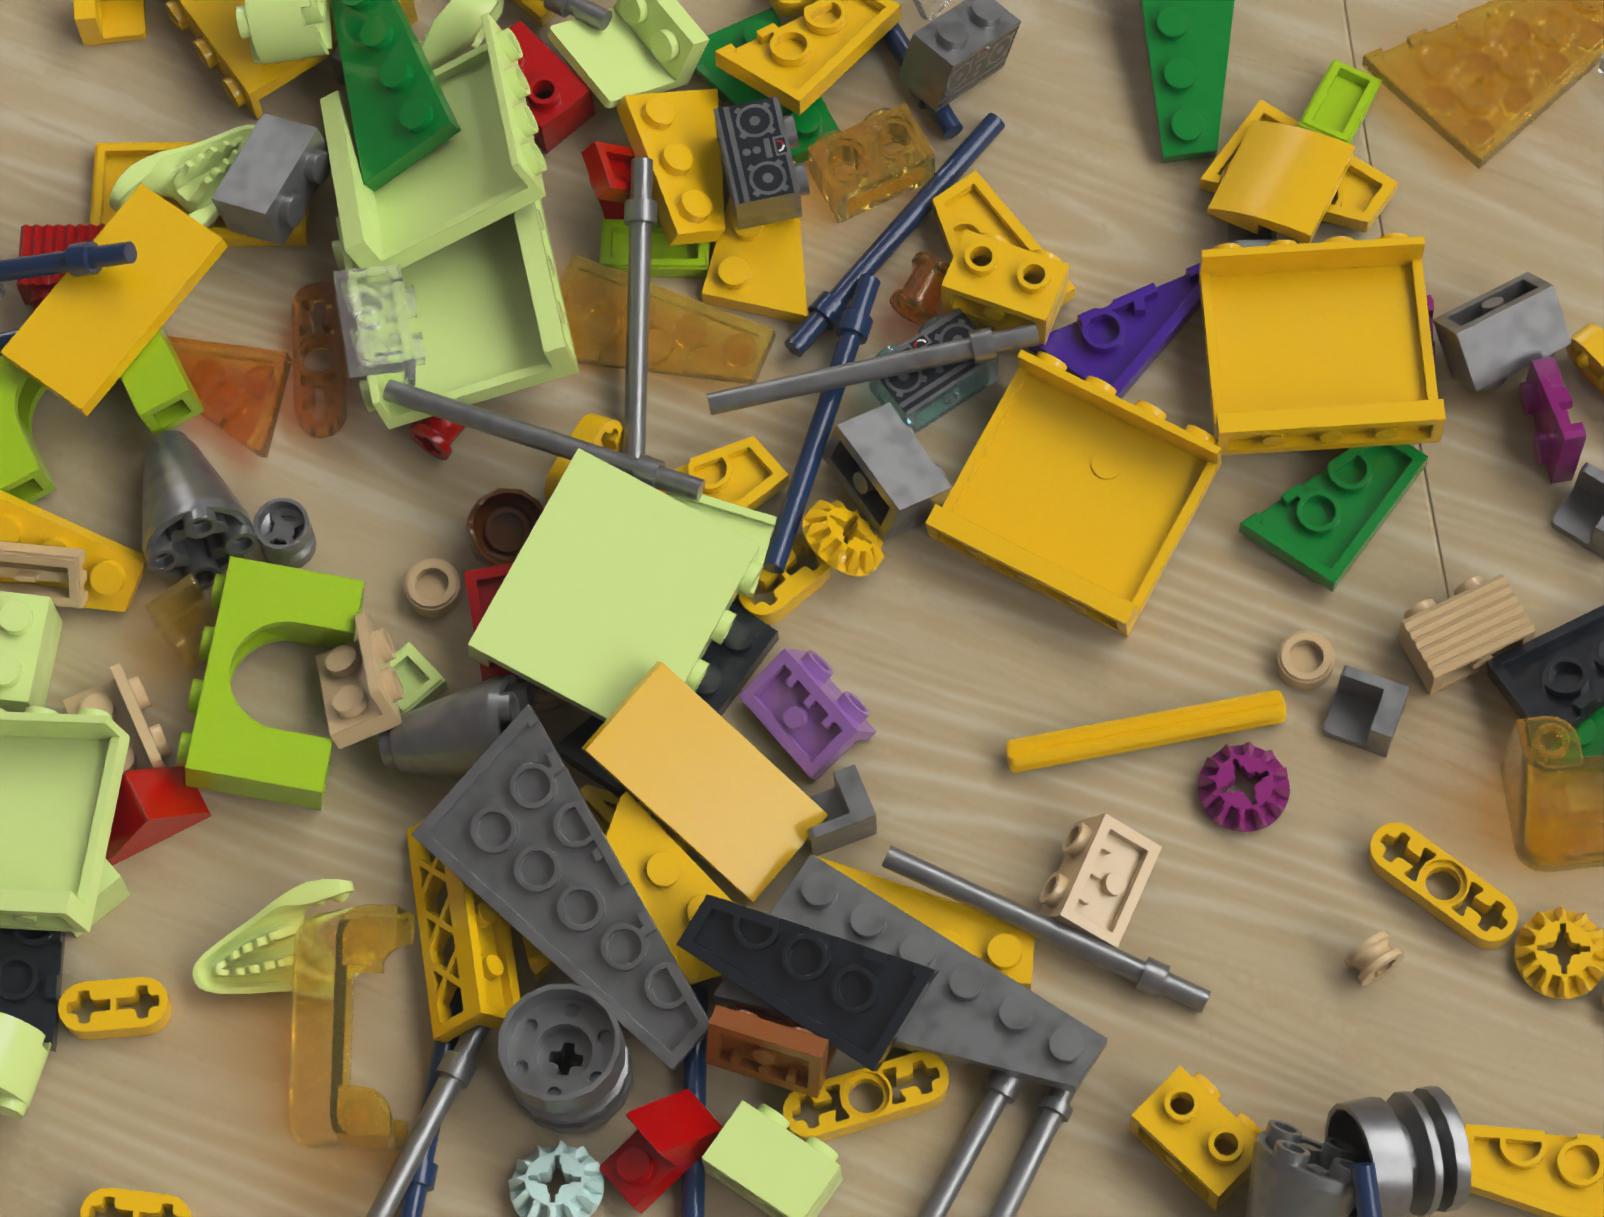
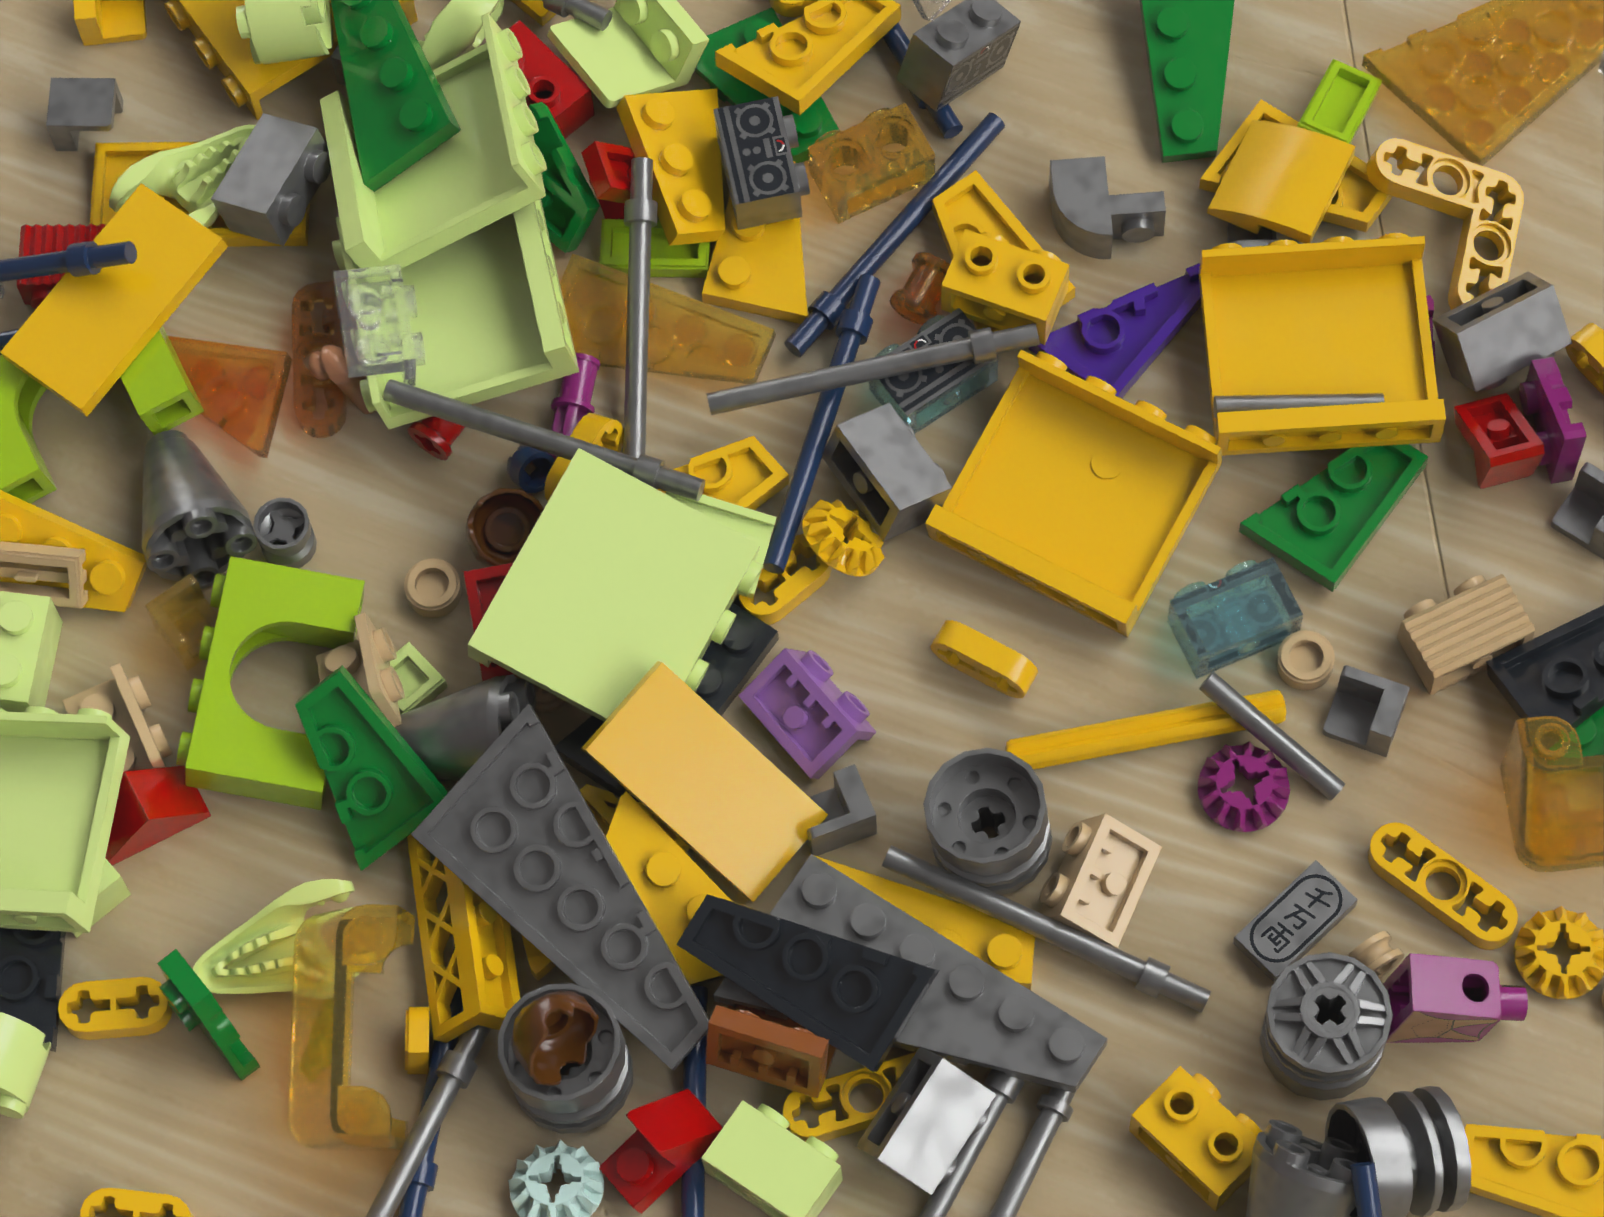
none -> flat silver panel [46,78,124,151]
none -> green wing [157,949,260,1081]
none -> green wing [295,665,448,871]
none -> nougat arm [308,345,375,414]
none -> yellow tile [405,1007,429,1074]
none -> dark blue hinge [507,445,555,493]
none -> reddish brown hair [511,991,599,1086]
none -> green wing [529,102,600,253]
none -> magenta axle [550,353,600,460]
none -> brick [856,1046,997,1195]
none -> flat silver wheel [923,748,1052,895]
none -> yellow beam [930,620,1038,698]
none -> flat silver brick [1049,156,1166,259]
none -> clear light blue brick [1167,557,1303,679]
none -> flat silver bar [1199,672,1345,801]
none -> flat silver bar [1213,393,1385,418]
none -> flat silver tile [1233,860,1358,983]
none -> flat silver wheel [1260,952,1393,1101]
none -> yellow beam [1367,138,1524,310]
none -> torso [1383,953,1528,1043]
none -> red slope [1454,393,1545,489]

